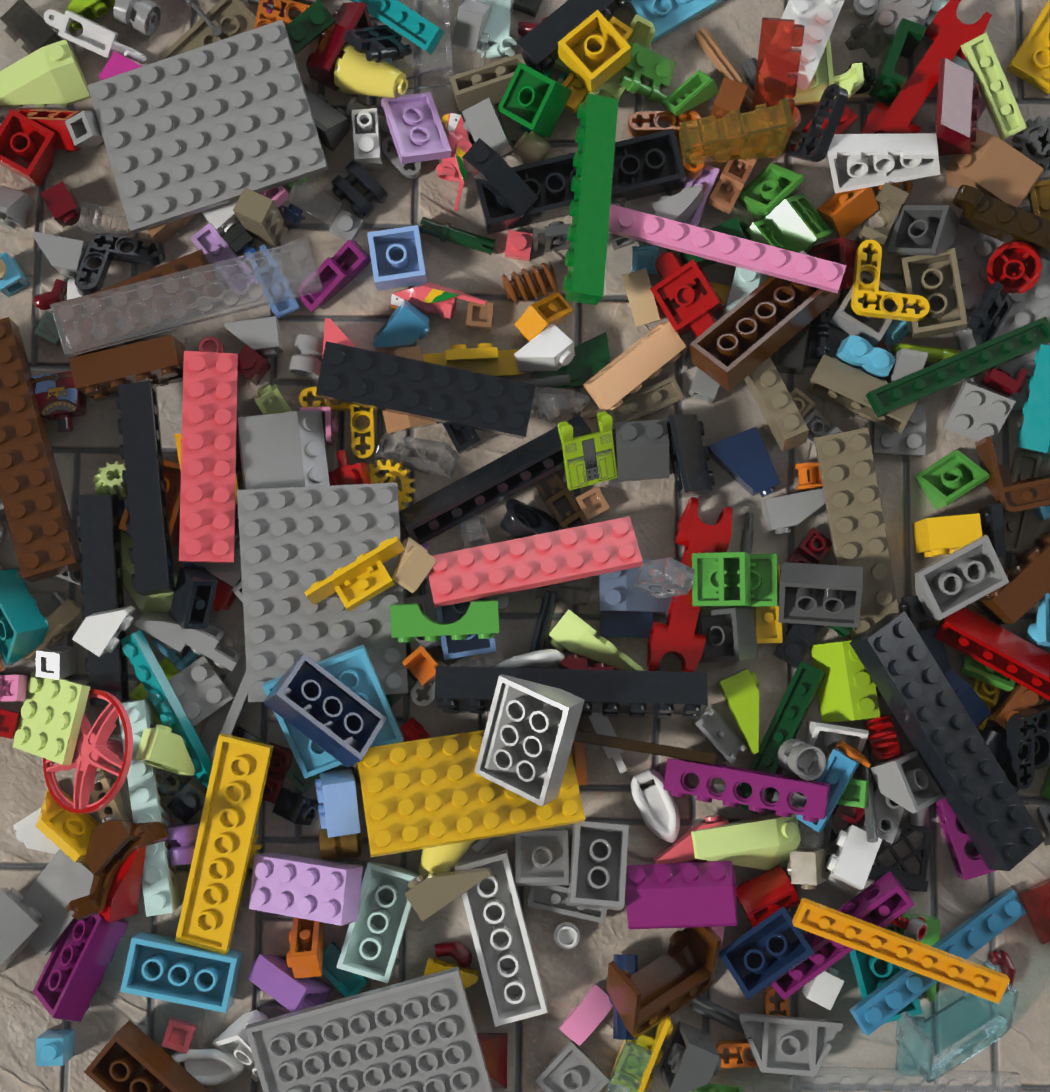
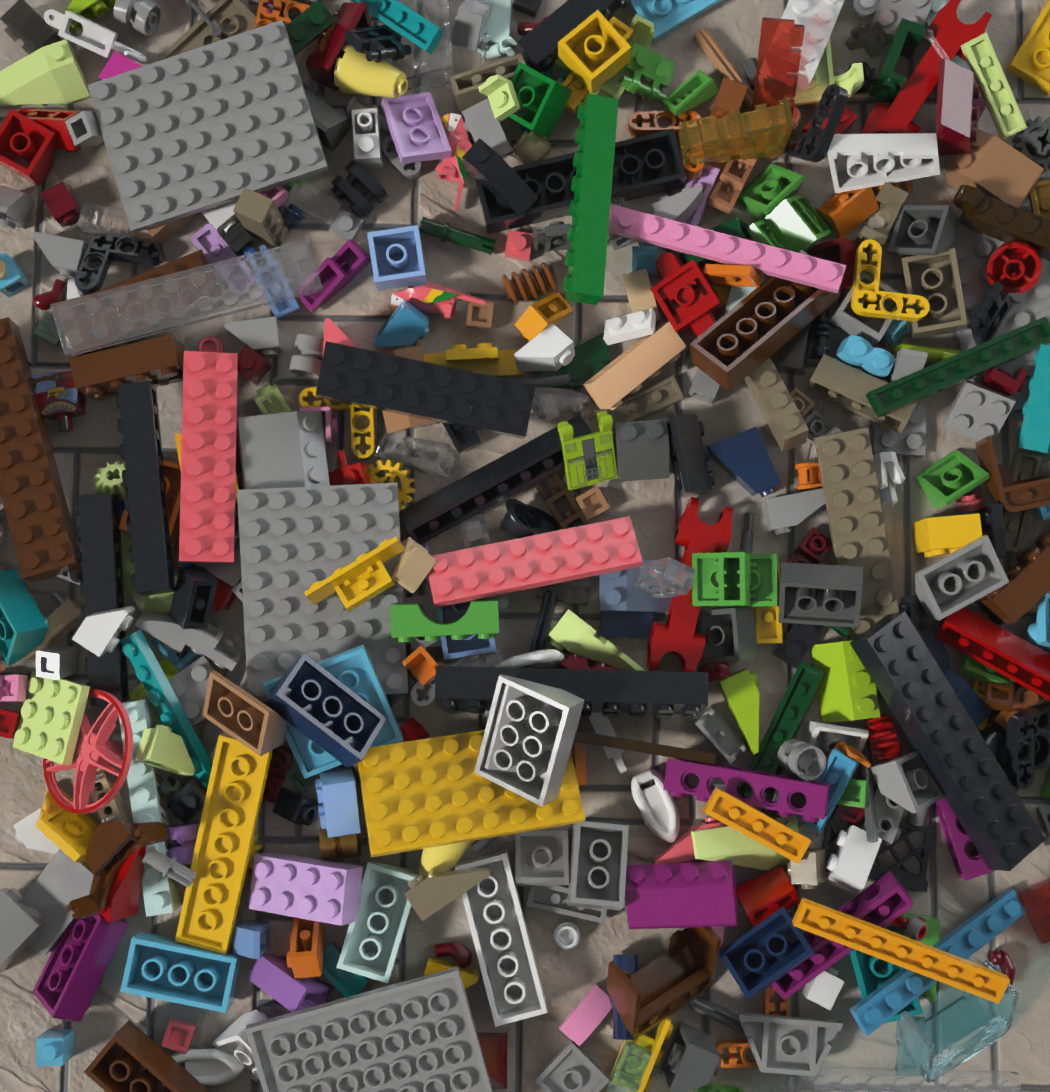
none -> light grey axle [142,847,197,887]
none -> medium nougat slope [203,670,288,756]
none -> medium blue slope [230,921,270,959]
none -> yellowish green bracket [478,74,520,121]
none -> white plate [603,308,656,346]
none -> dark red arm [698,662,730,683]
none -> orange panel [703,262,763,287]
none -> light orange plate [703,787,812,864]
none -> white rock [873,451,906,506]
none -> clear hinge [923,29,951,61]
none -> coral plate [956,492,984,512]
none -> reddish brown tile [984,682,1015,712]

